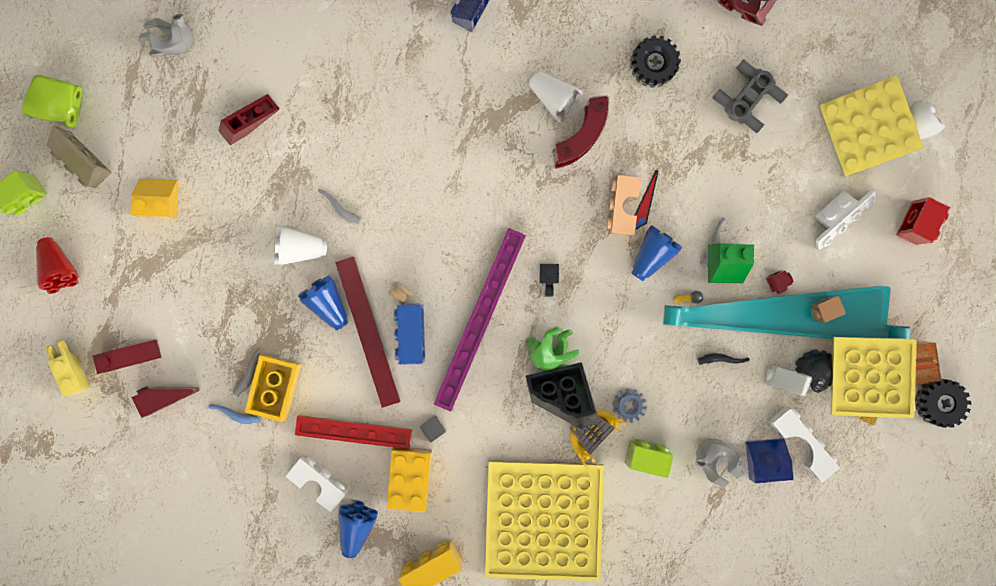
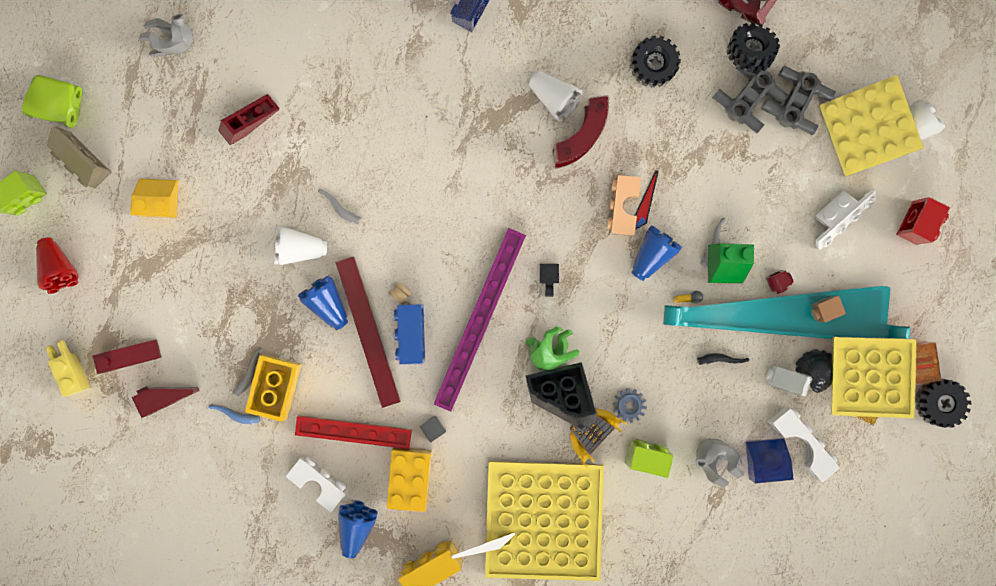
none -> white sticker [451,533,515,559]
none -> black bush [727,23,780,73]
none -> dark grey piece [761,65,836,135]

